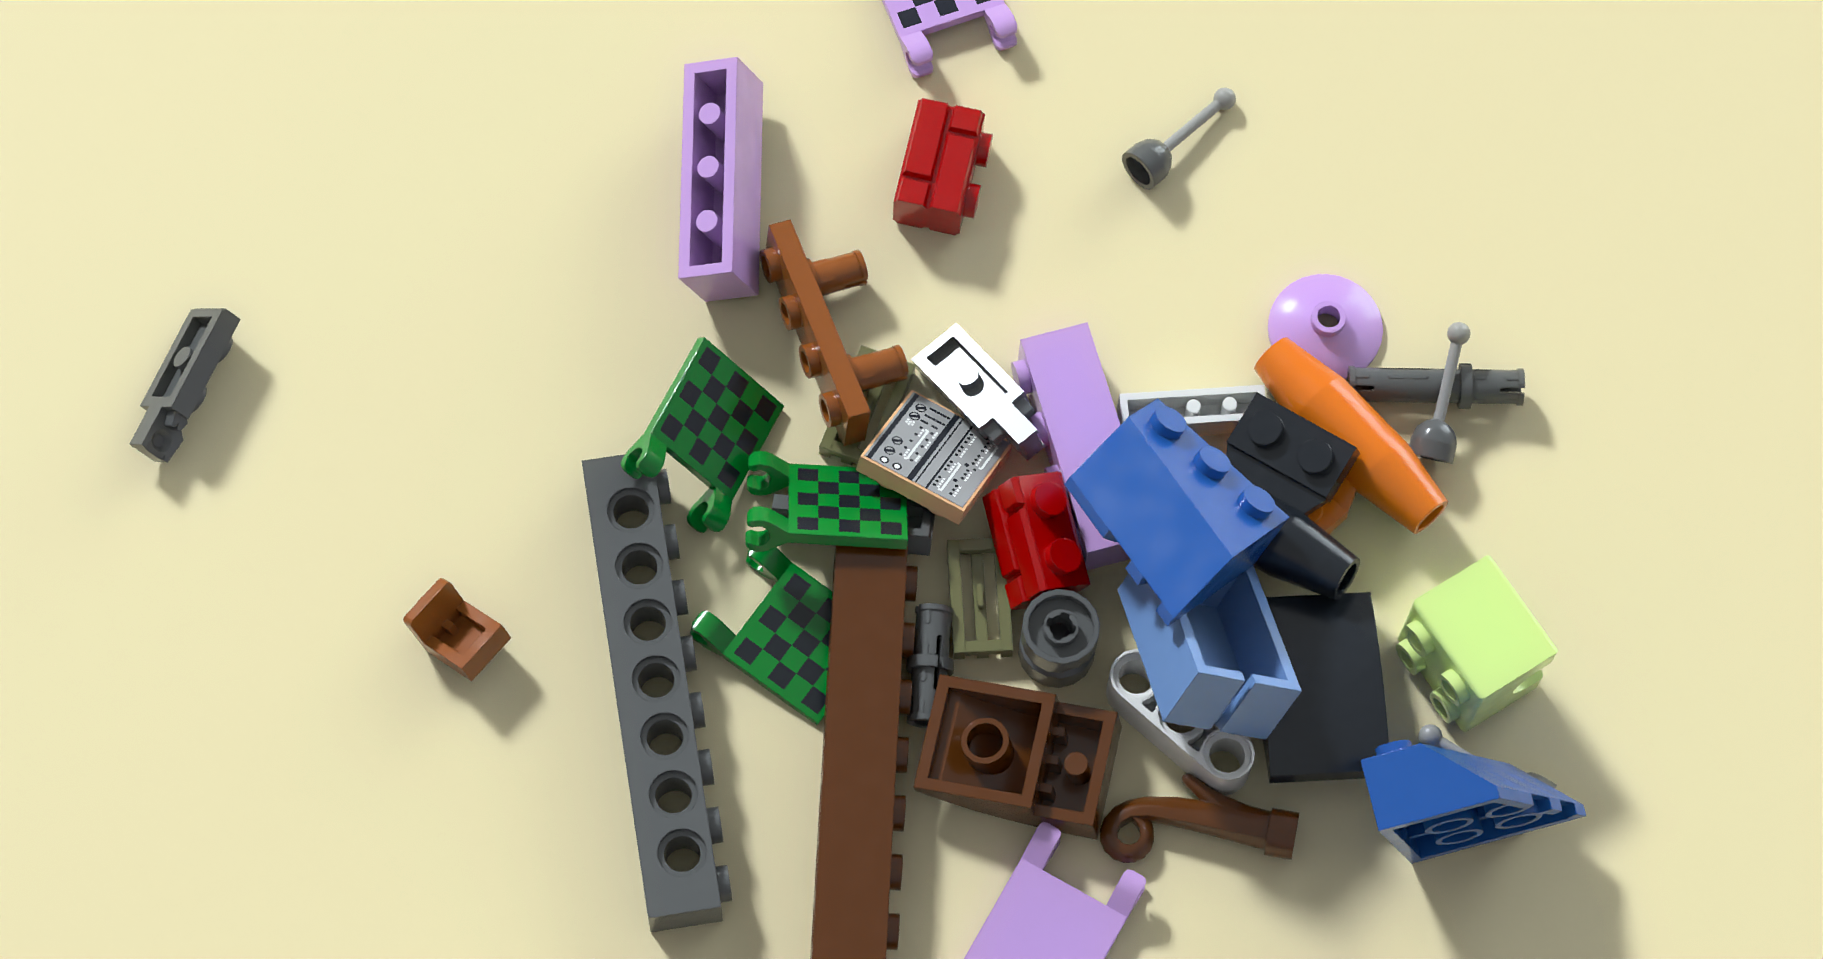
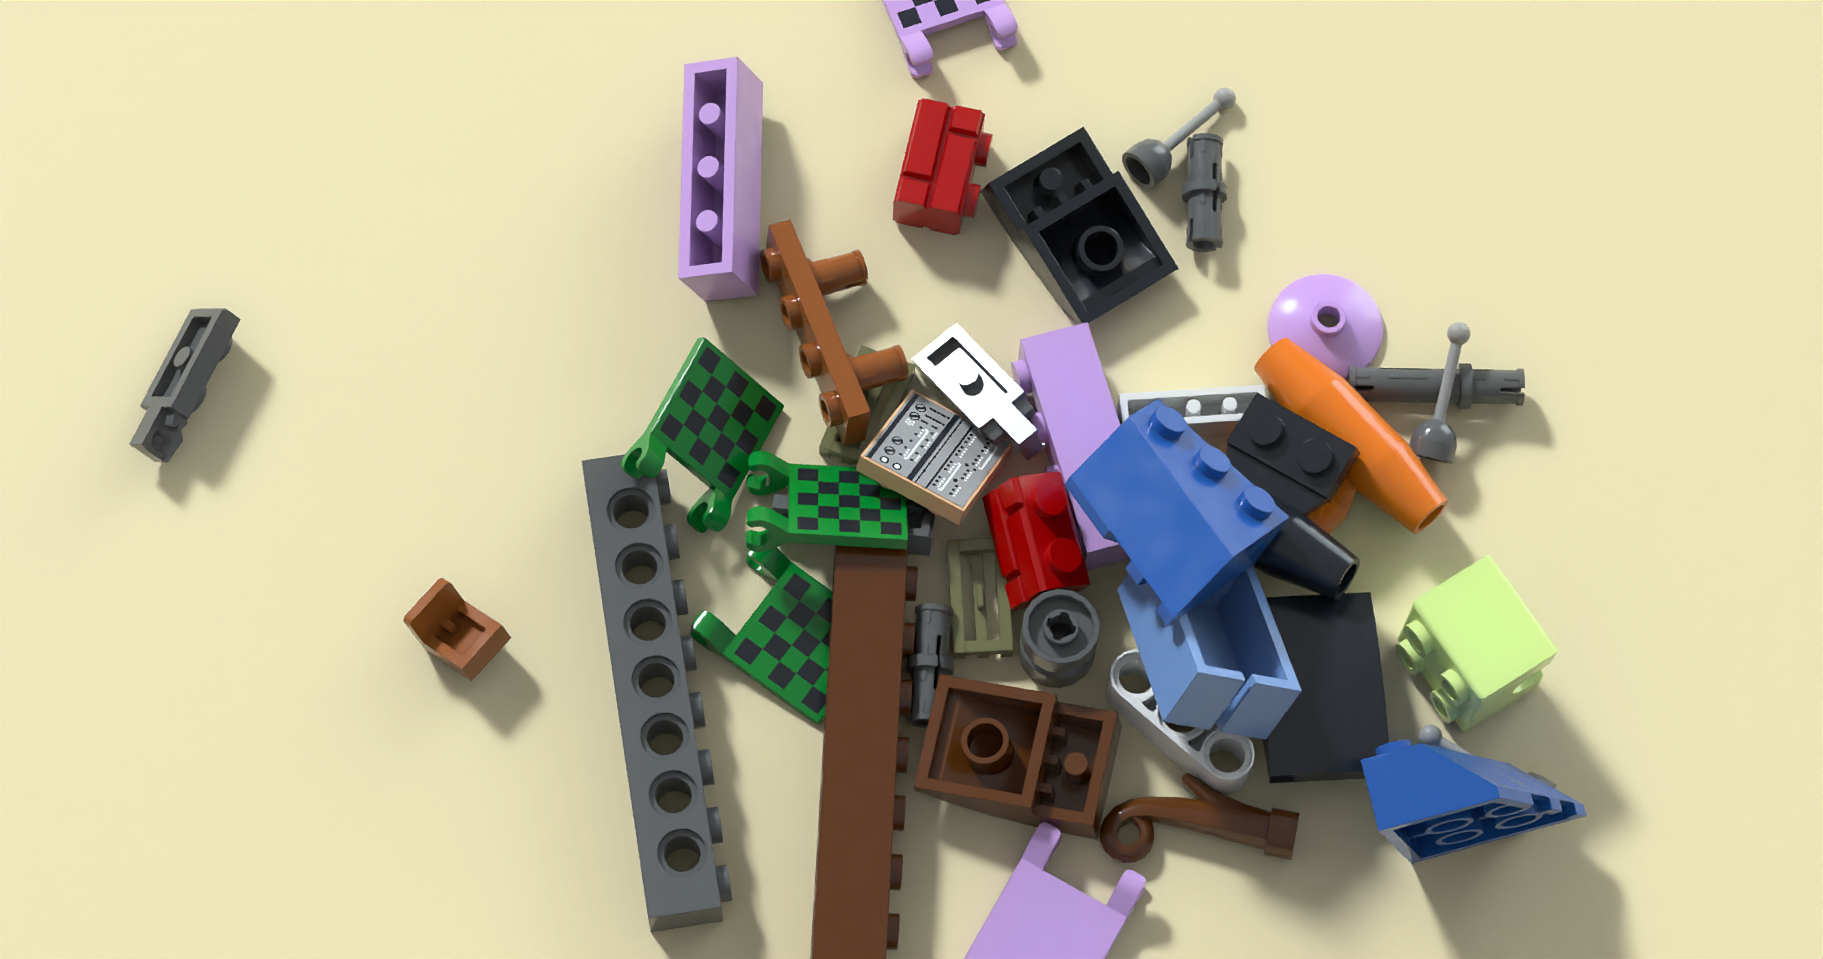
none -> black slope [980,126,1179,324]
none -> dark grey pin [1182,133,1227,252]

